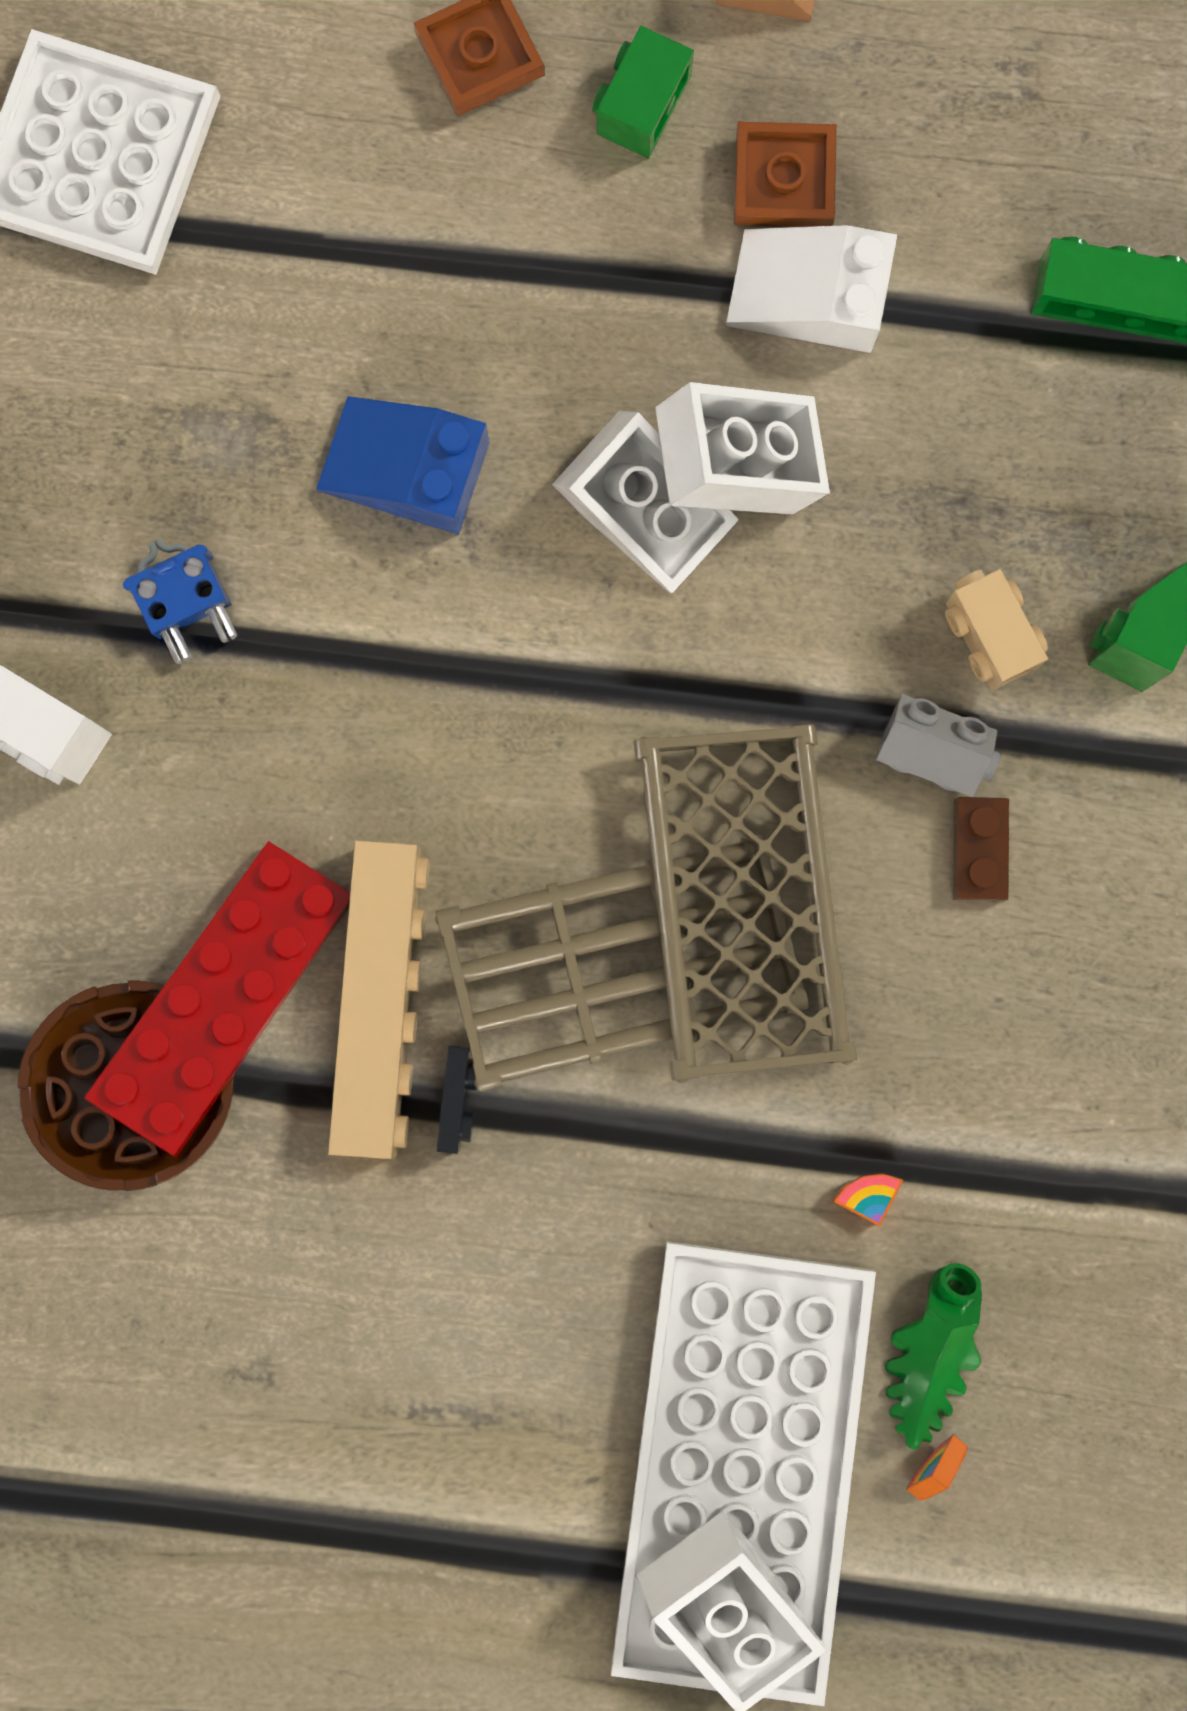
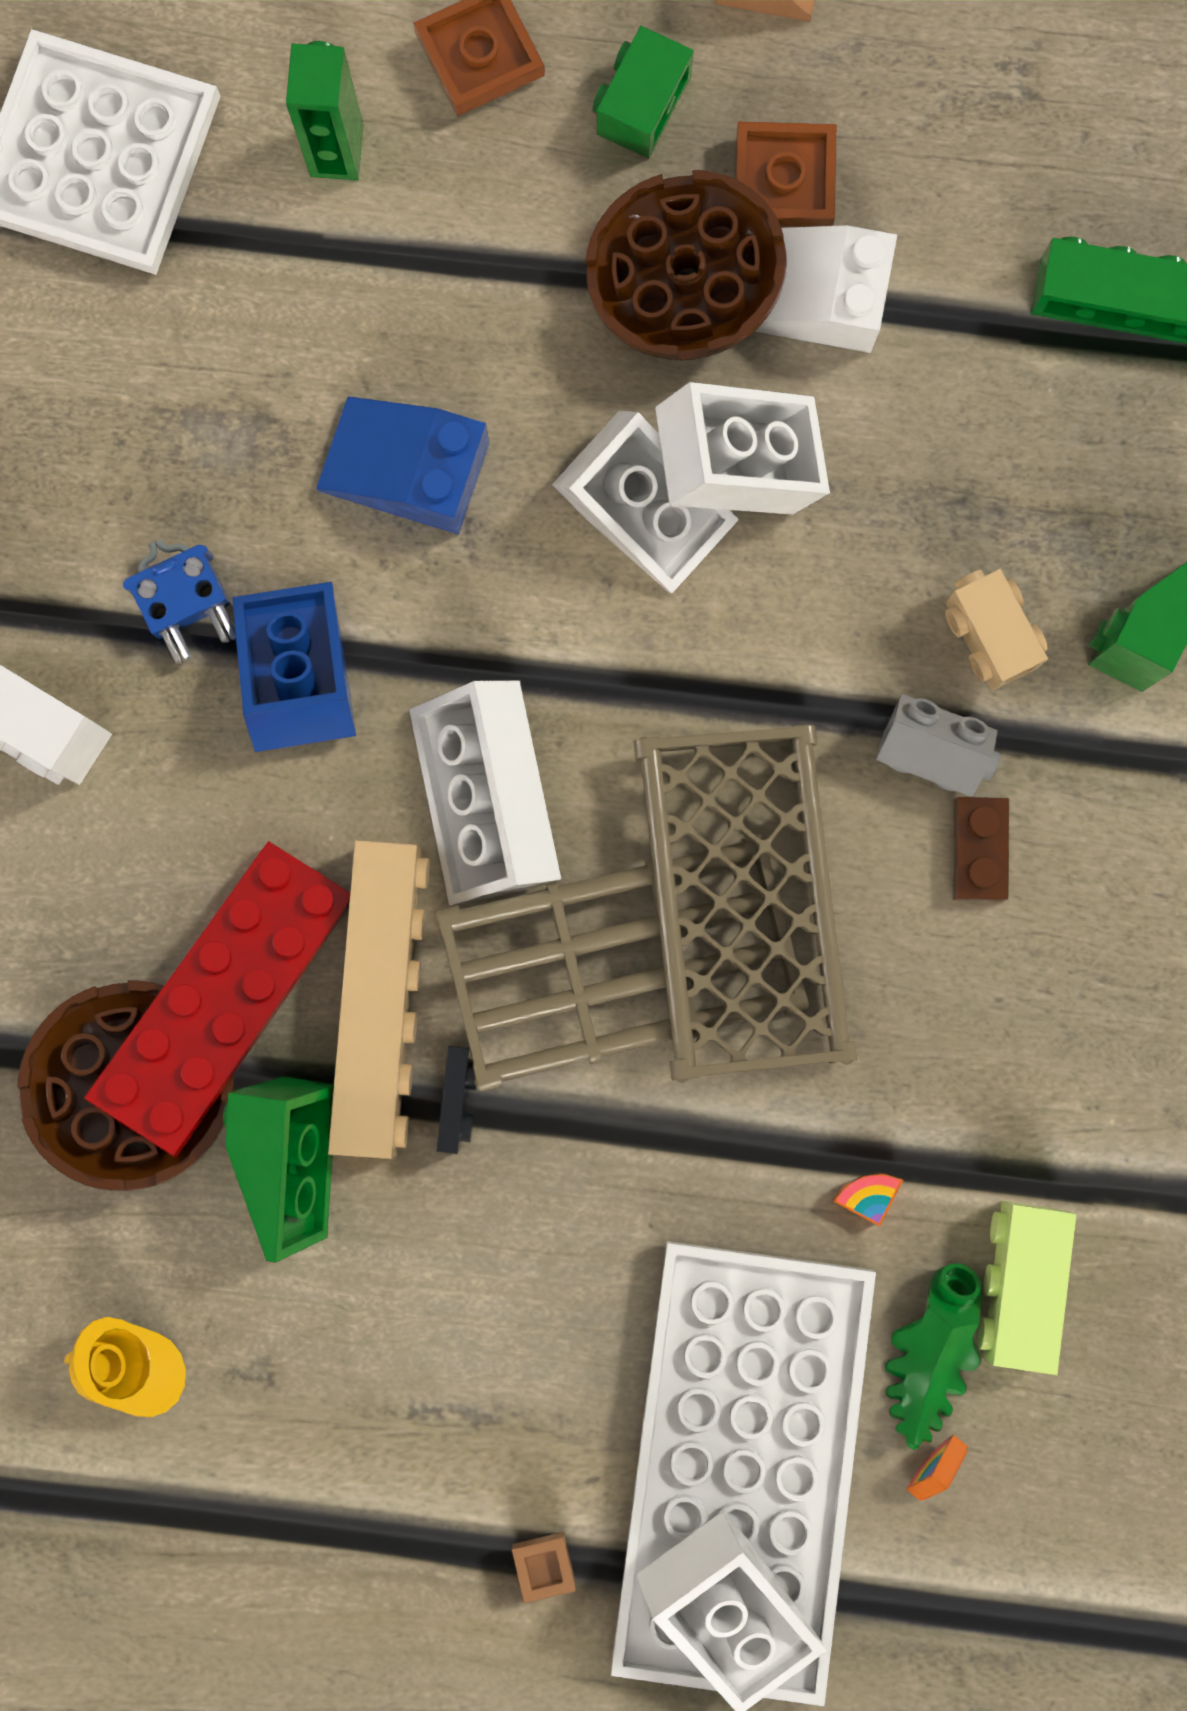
none -> yellow piece [63,1317,186,1418]
none -> green slope [223,1077,334,1263]
none -> blue slope [232,582,356,752]
none -> green brick [286,41,364,181]
none -> white slope [409,681,561,906]
none -> medium nougat plate [512,1532,576,1603]
none -> reddish brown brick [586,170,787,361]
none -> yellowish green brick [977,1200,1077,1375]

